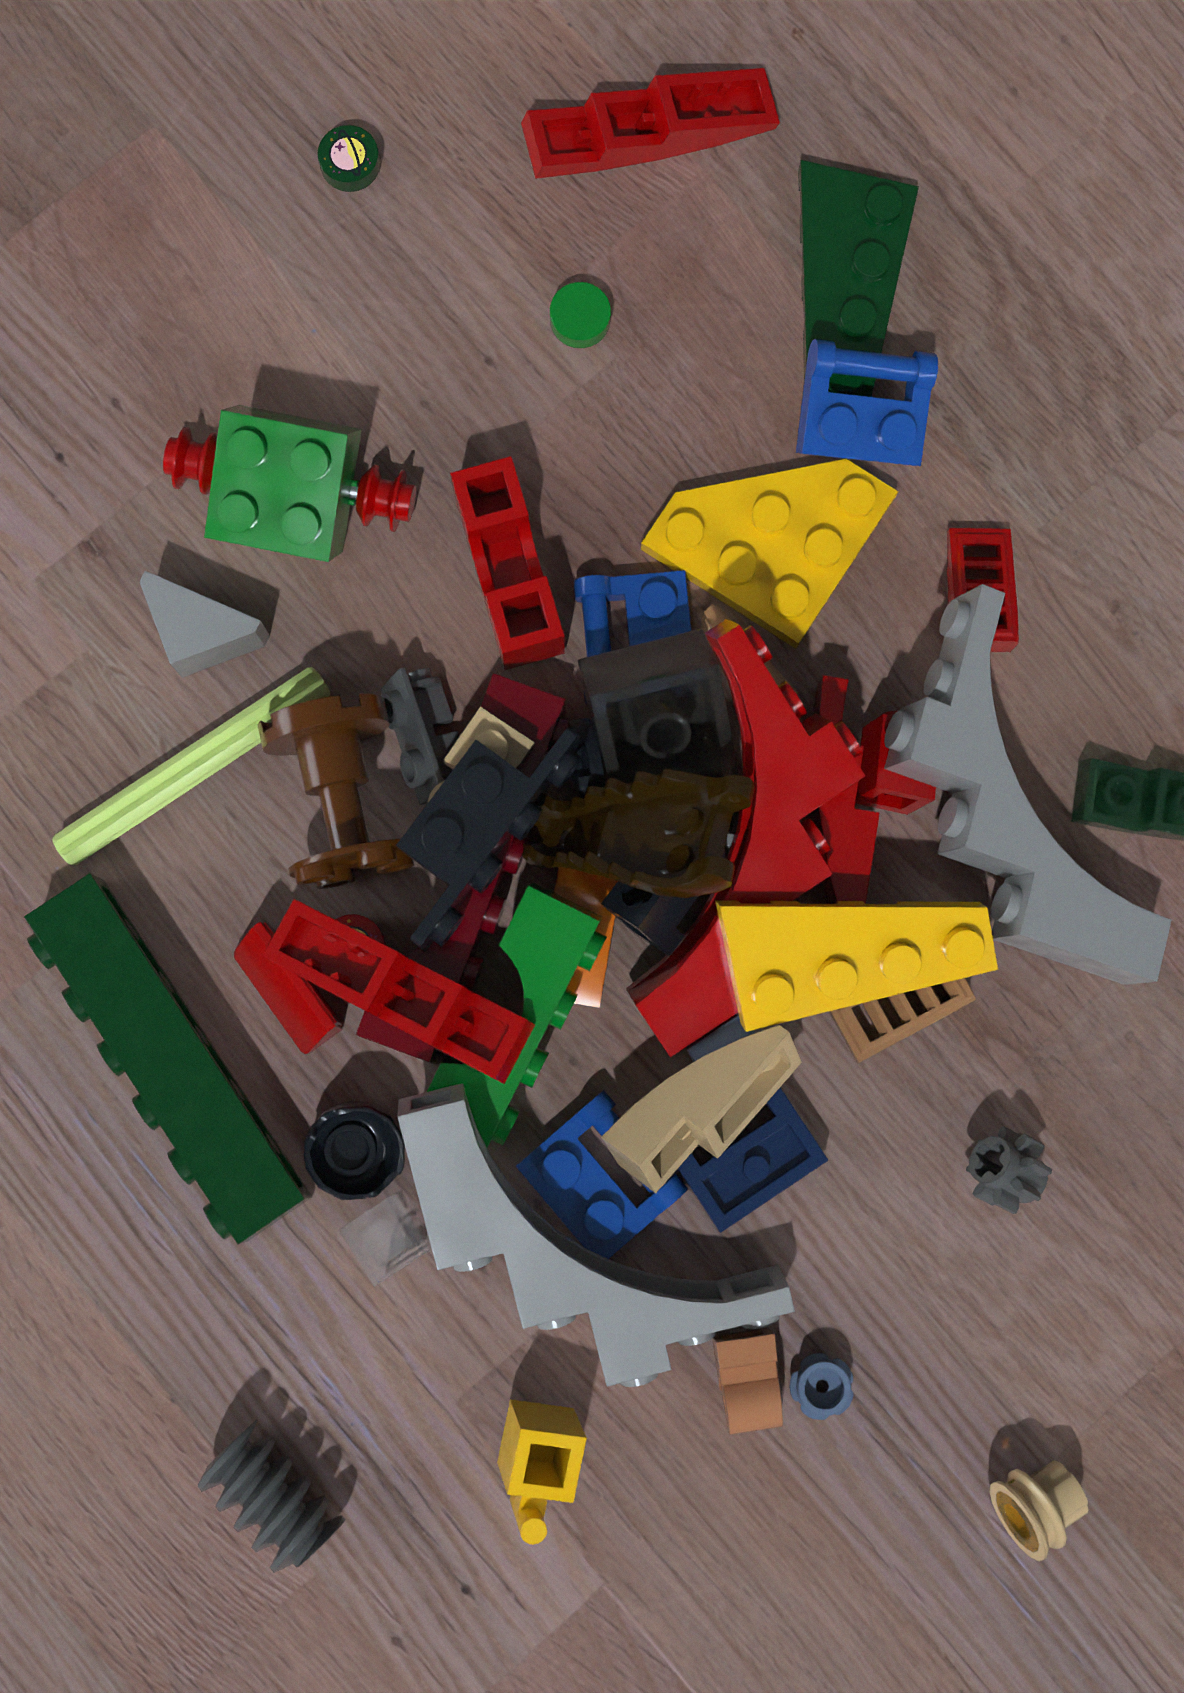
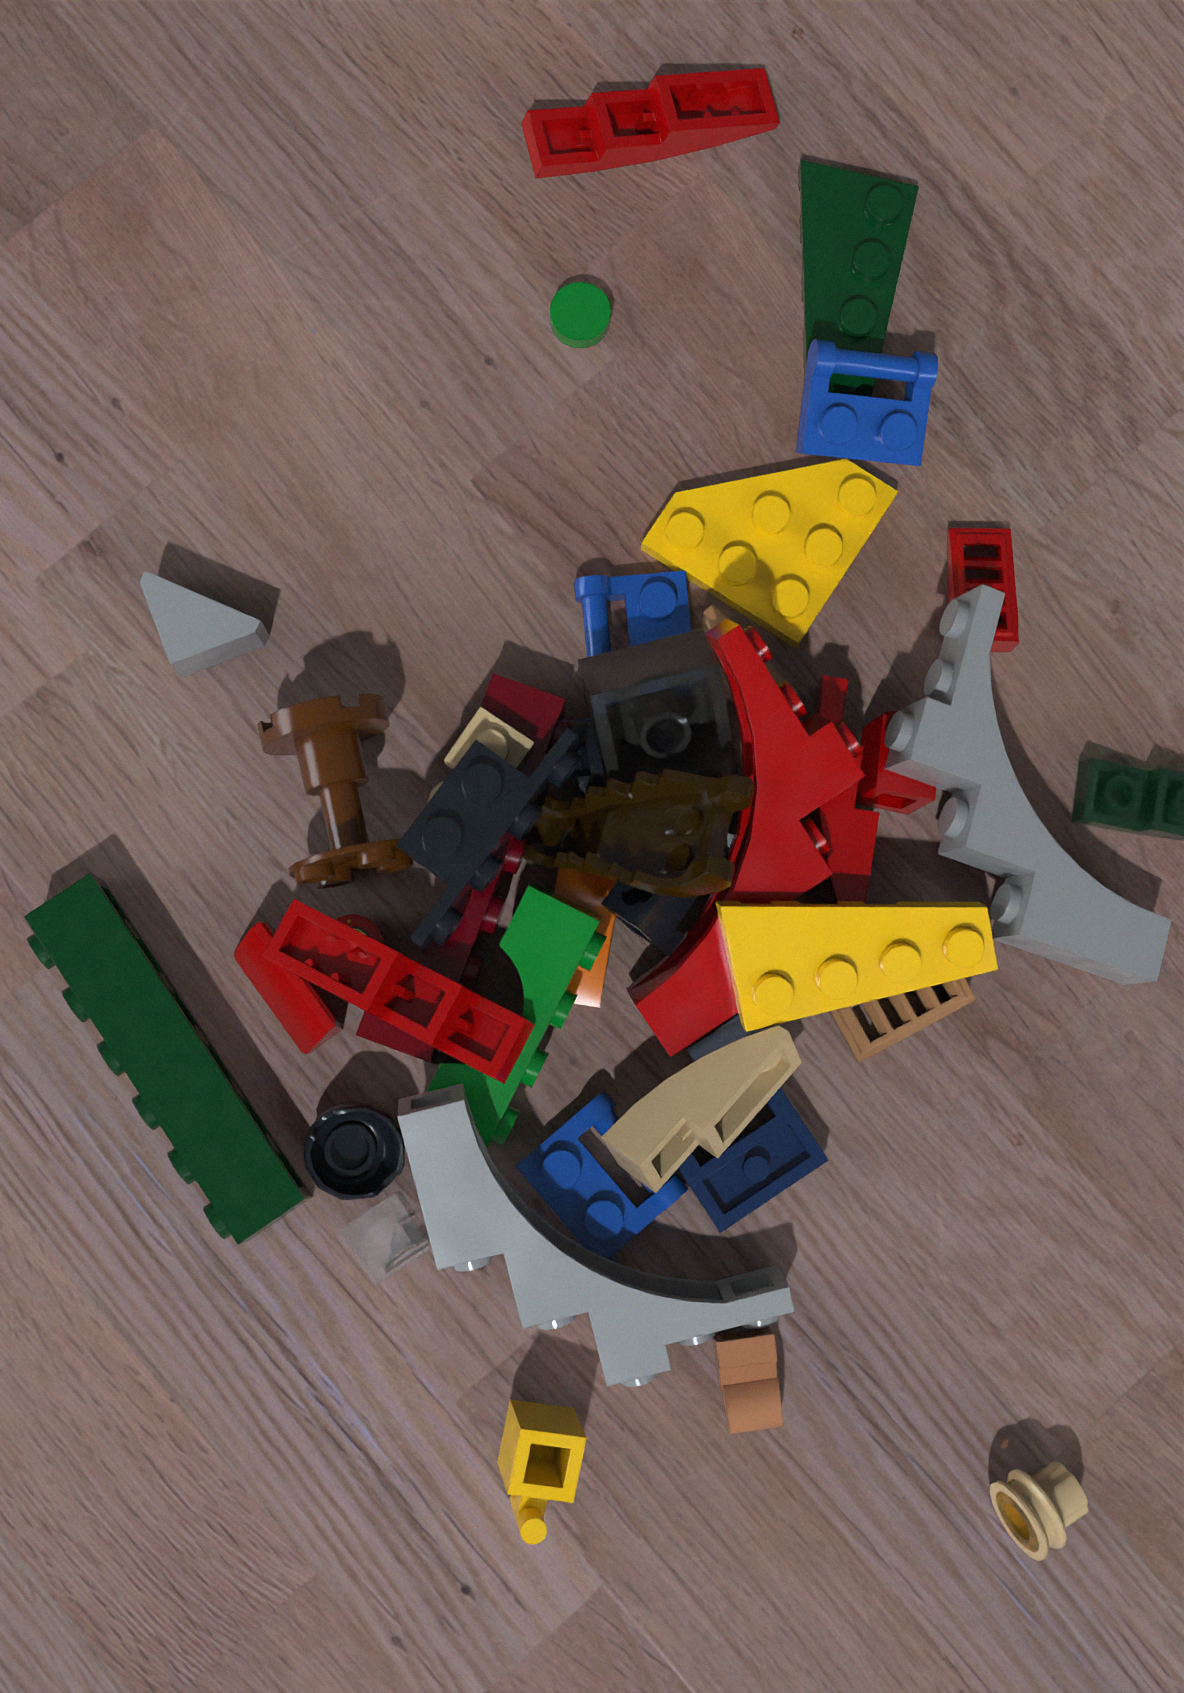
yellowish green axle [52,667,330,865] -> none
green brick [163,405,416,562] -> none
dark grey piece [197,1419,346,1573] -> none
dark green tile [318,125,380,192] -> none
dark grey hinge [381,667,459,805] -> none
red arch [450,456,565,670] -> none
sand blue plate [789,1353,853,1420] -> none
dark grey gear [966,1126,1052,1214] -> none

